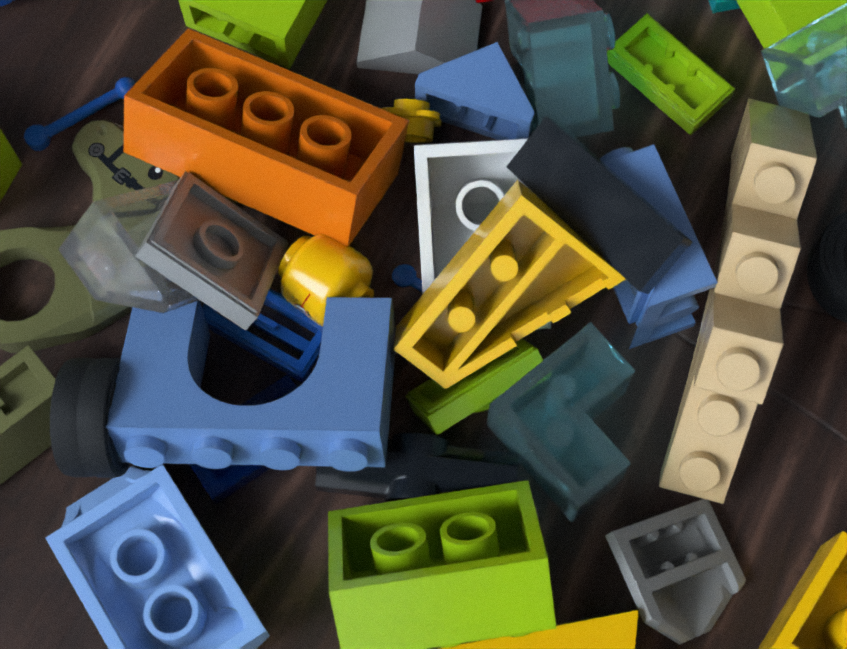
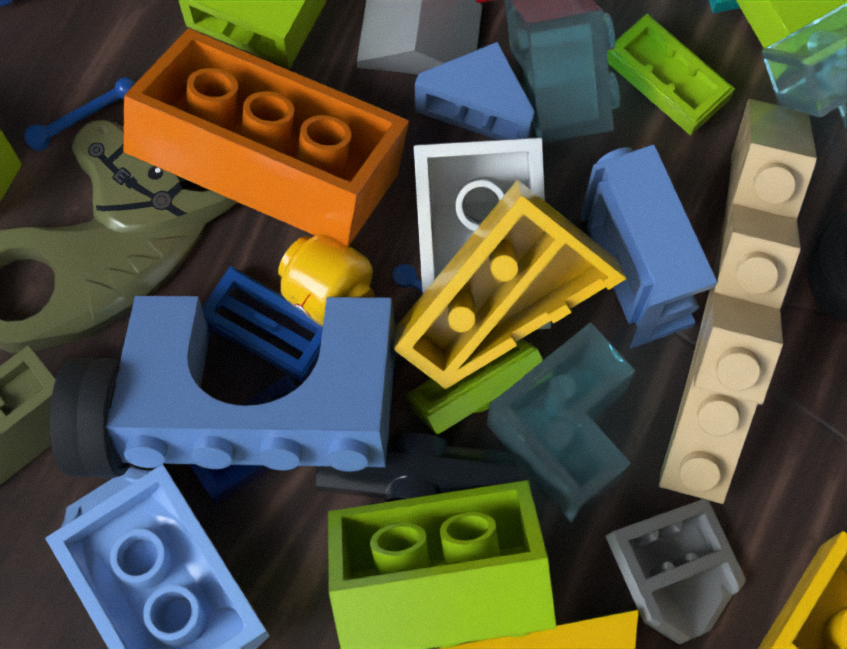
clear slope [58,180,199,313] -> none
light grey tile [135,171,288,331] -> none
yellow plate [381,99,441,143] -> none
black tile [506,115,692,294] -> none

